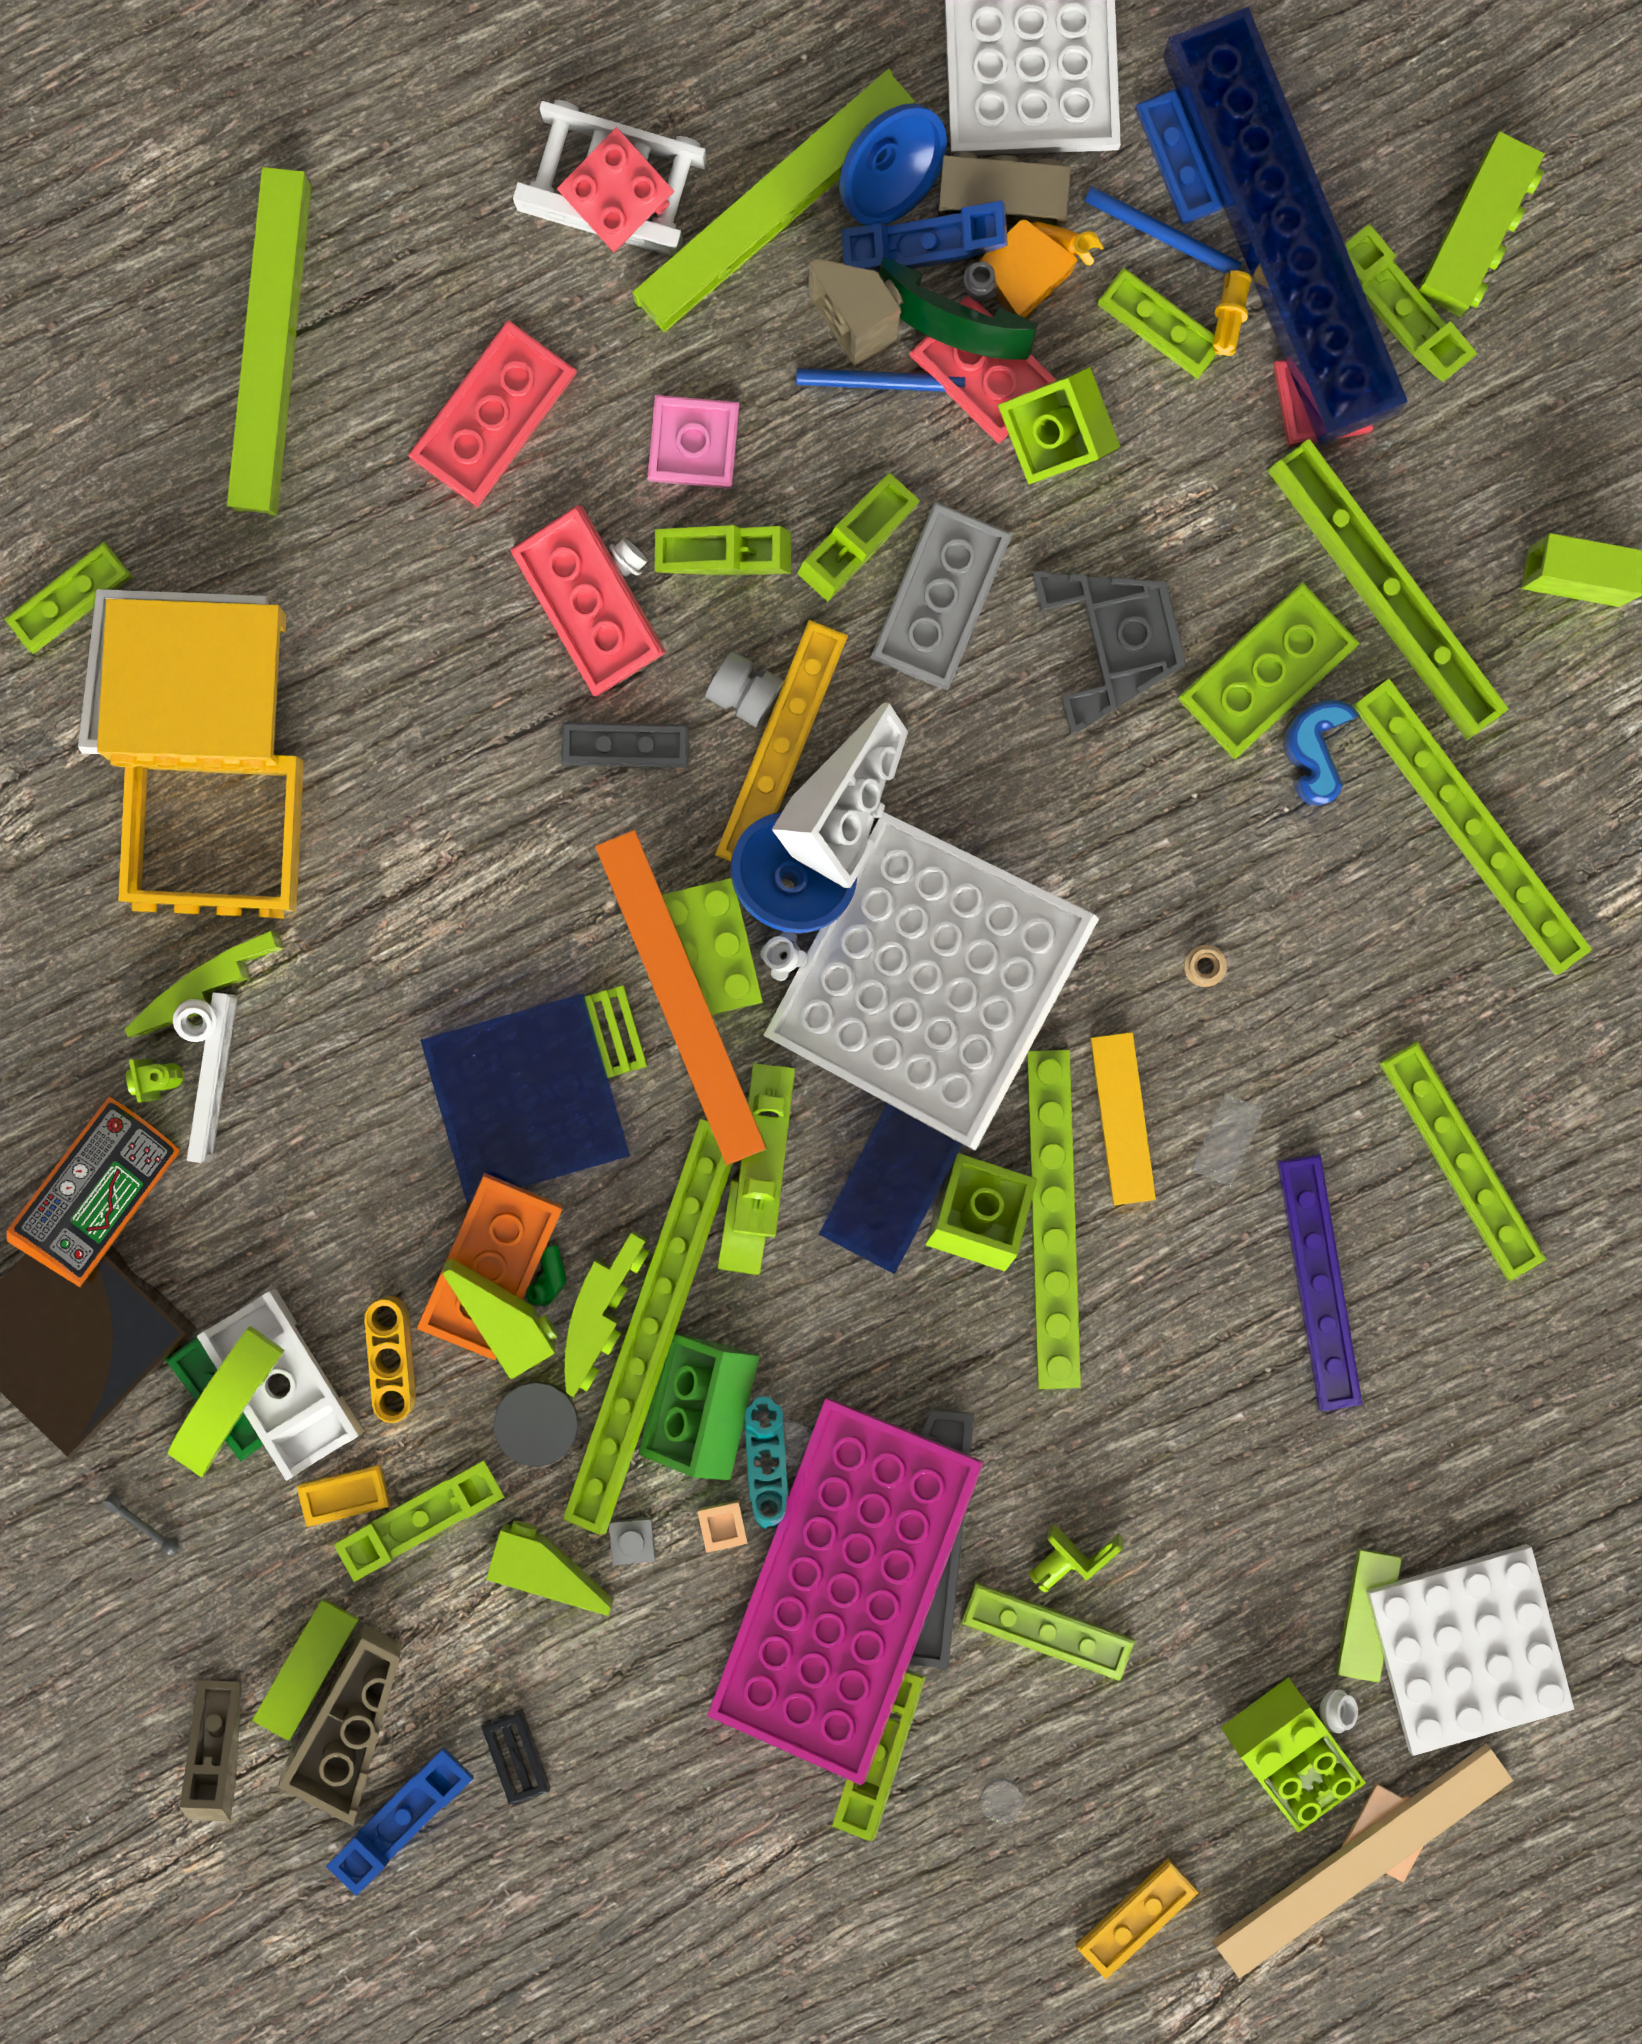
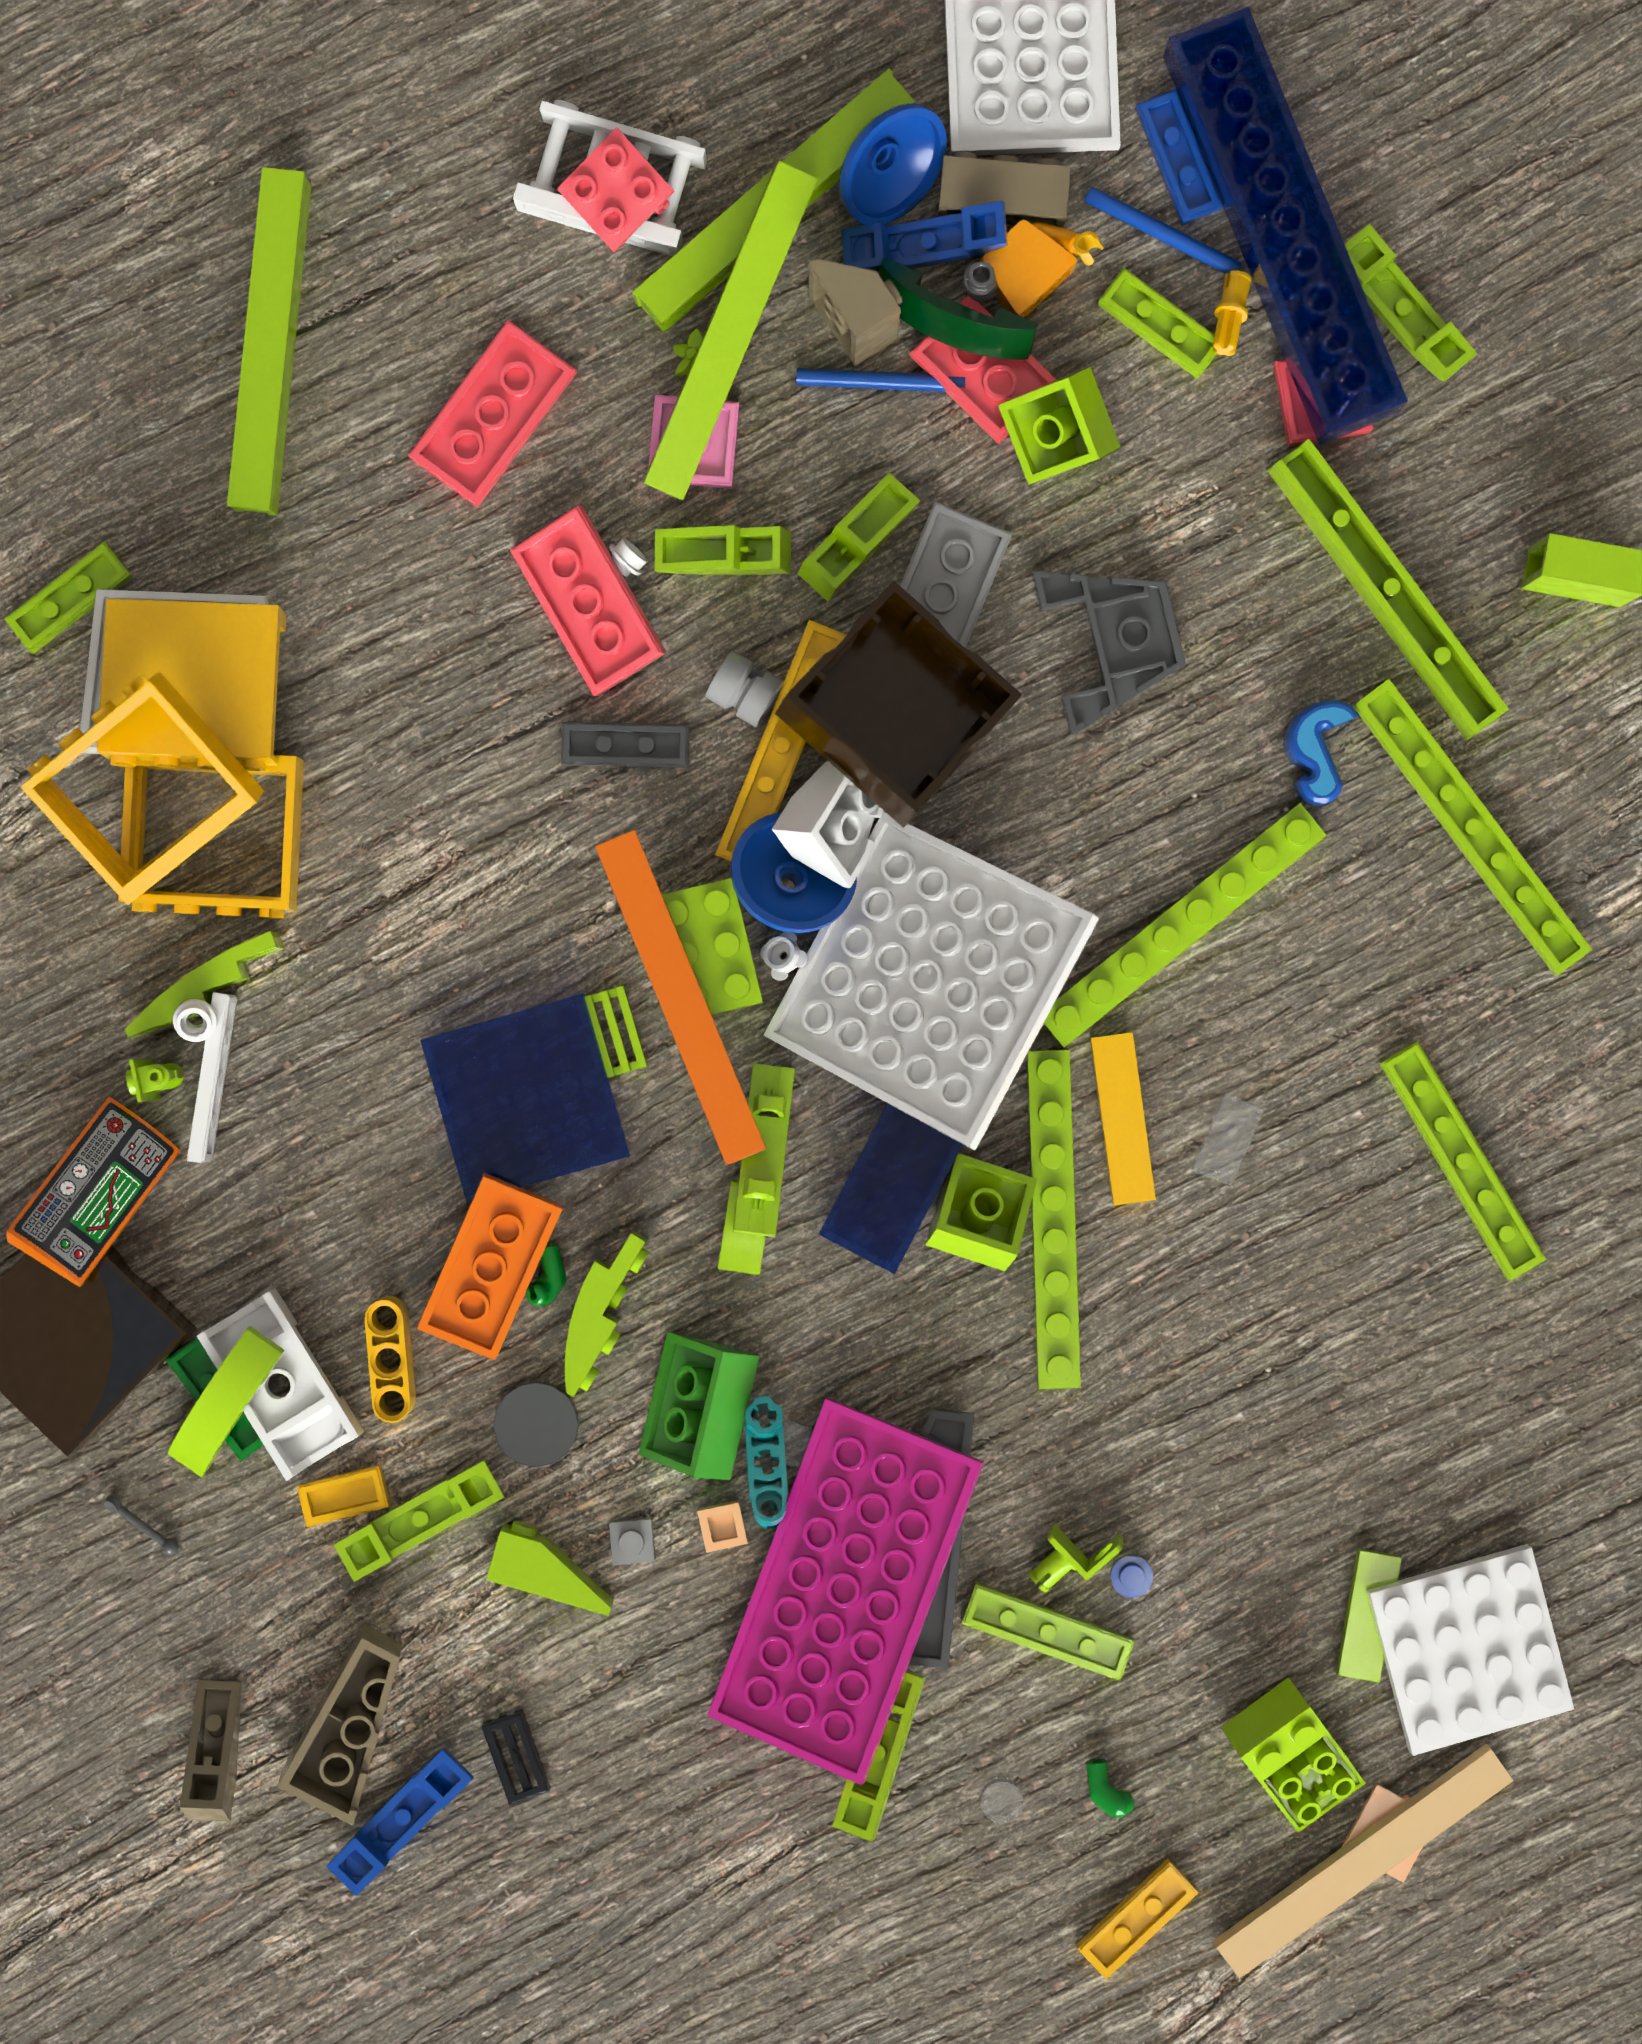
lime slope [252,1598,360,1741] -> none
lime slope [442,1258,558,1379] -> none
lime plate [563,1119,733,1535] -> none
lime tile [1177,582,1360,760] -> none
tan plate [1184,945,1227,987] -> none
dark purple tile [1277,1154,1363,1412] -> none
white plate [1319,1689,1358,1733] -> none
lime brick [1418,131,1545,317] -> none
none -> yellow window [21,671,264,905]
none -> lime tile [642,160,818,501]
none -> lime plant [673,328,704,377]
none -> dark brown tile [775,581,1022,828]
none -> lime plate [1043,803,1327,1048]
none -> green arm [1086,1759,1134,1818]
none -> plate [1110,1554,1153,1598]

